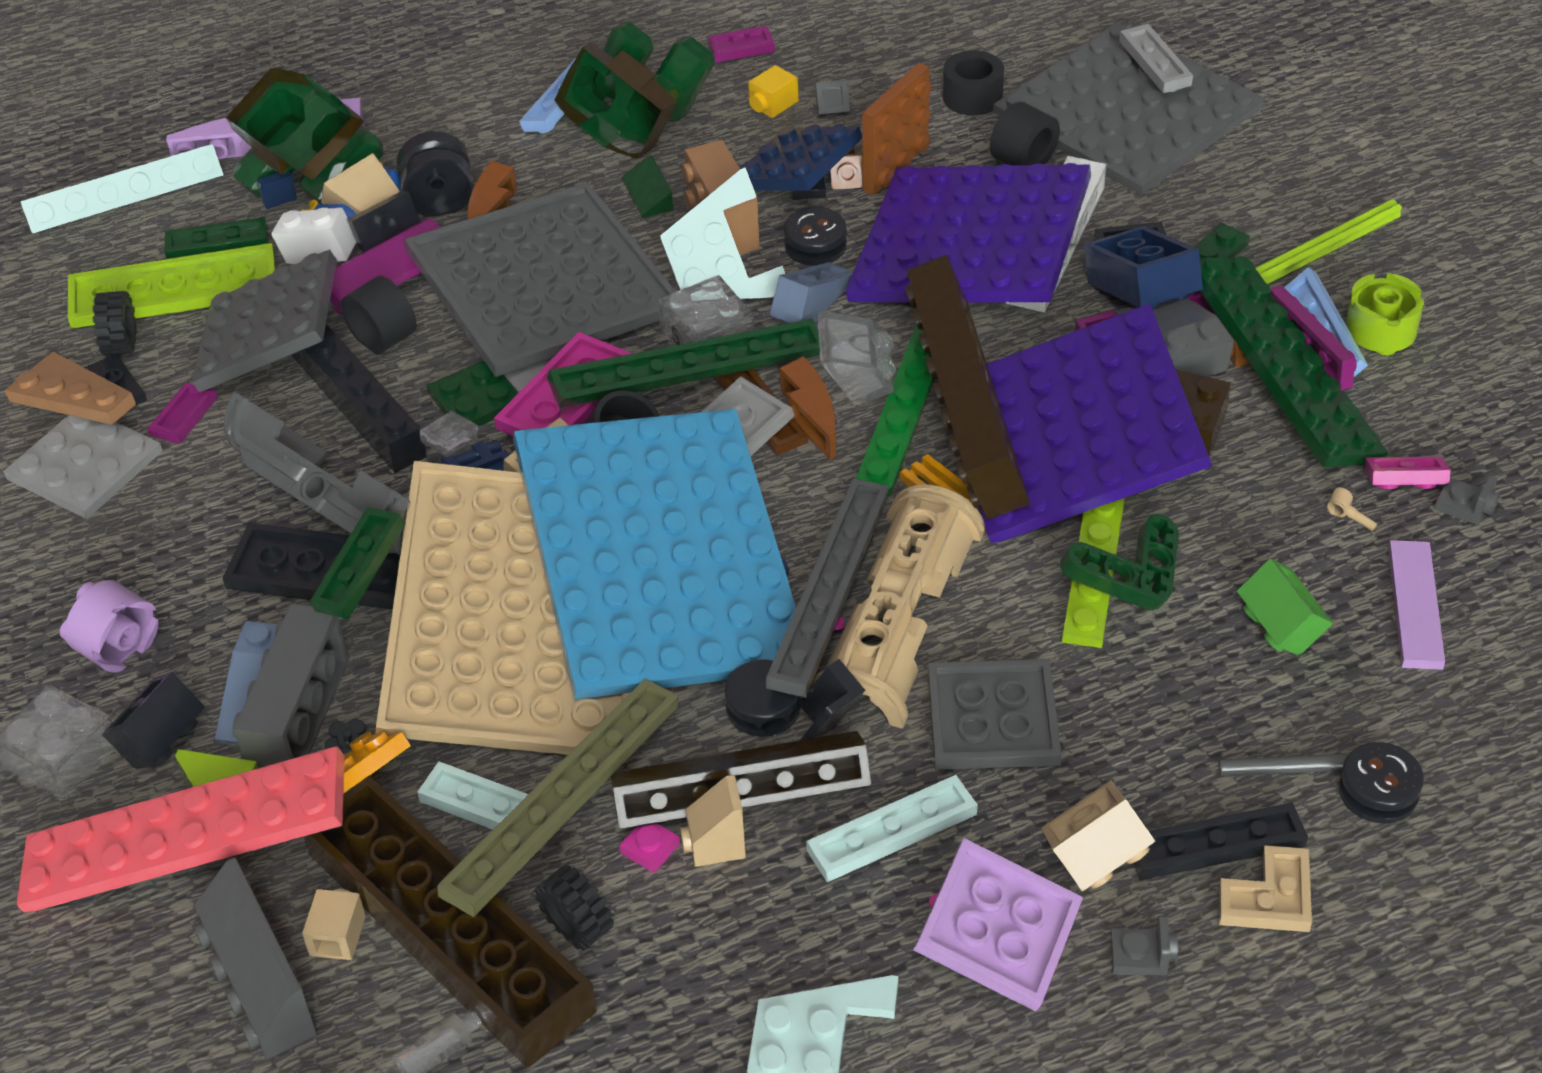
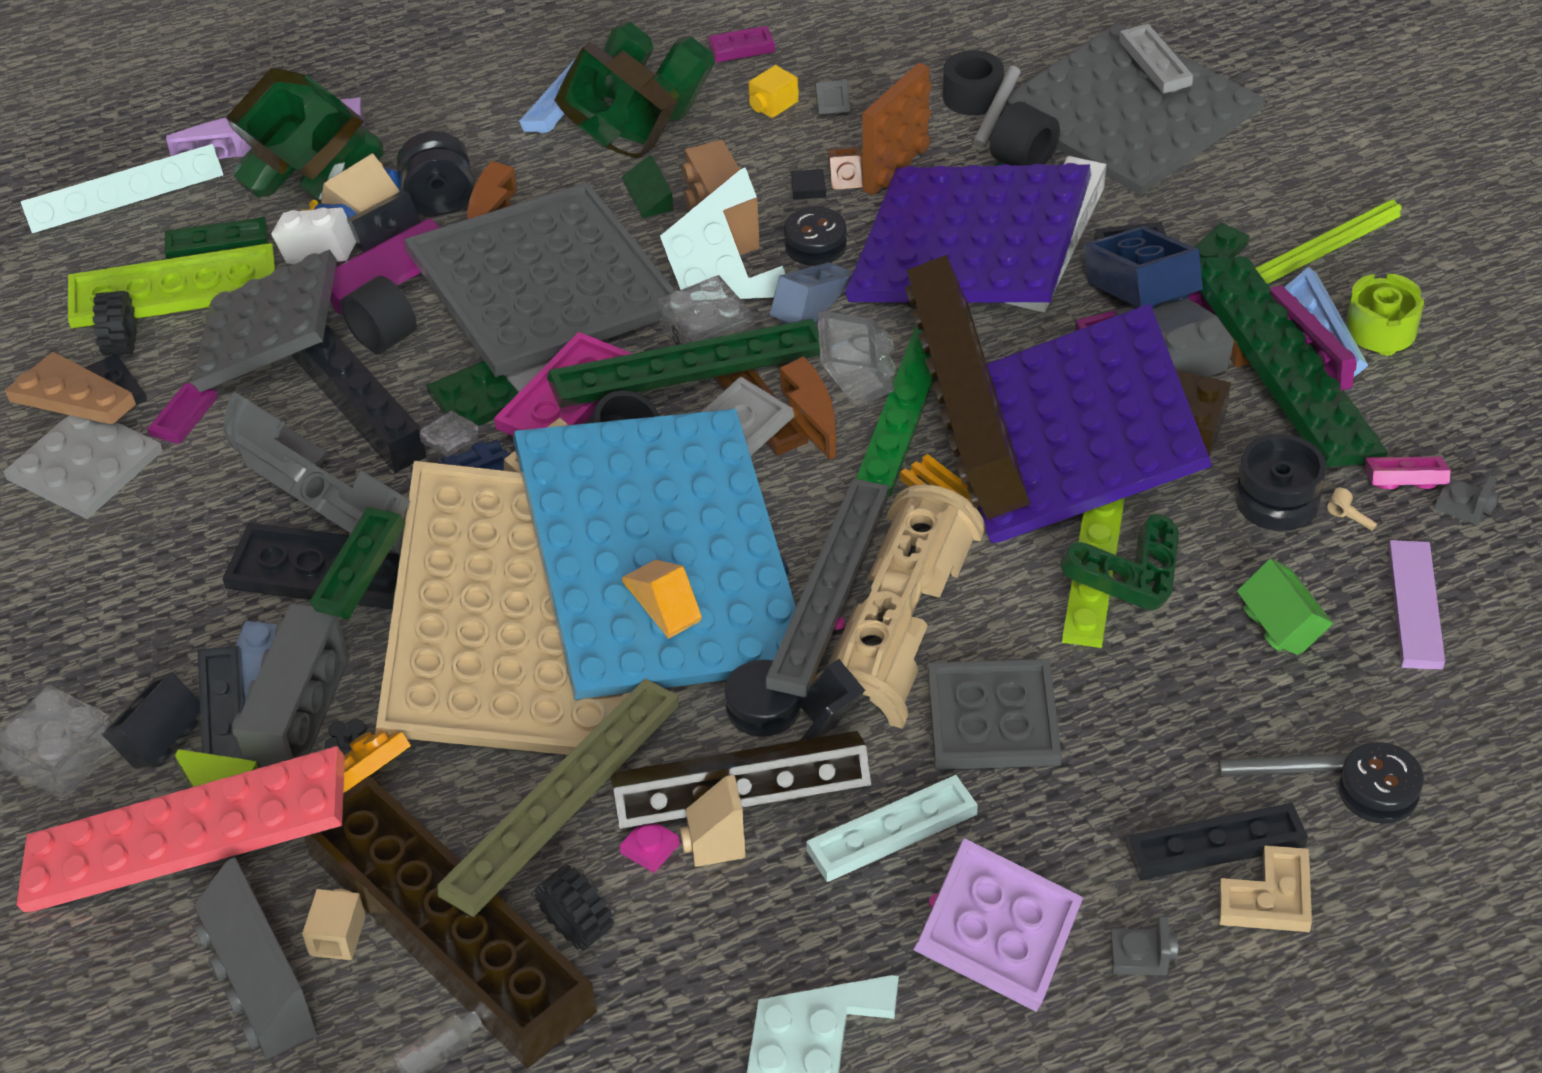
lavender brick [60,580,158,672] -> none
dark blue tile [257,171,297,210] -> none
light aqua plate [417,762,528,829] -> none
dark blue plate [740,124,862,191] -> none
slope [1041,780,1156,891] -> none
none -> black tile [198,646,244,759]
none -> light orange slope [622,560,702,639]
none -> light grey bar [973,66,1021,148]
none -> black wheel [1235,434,1327,531]

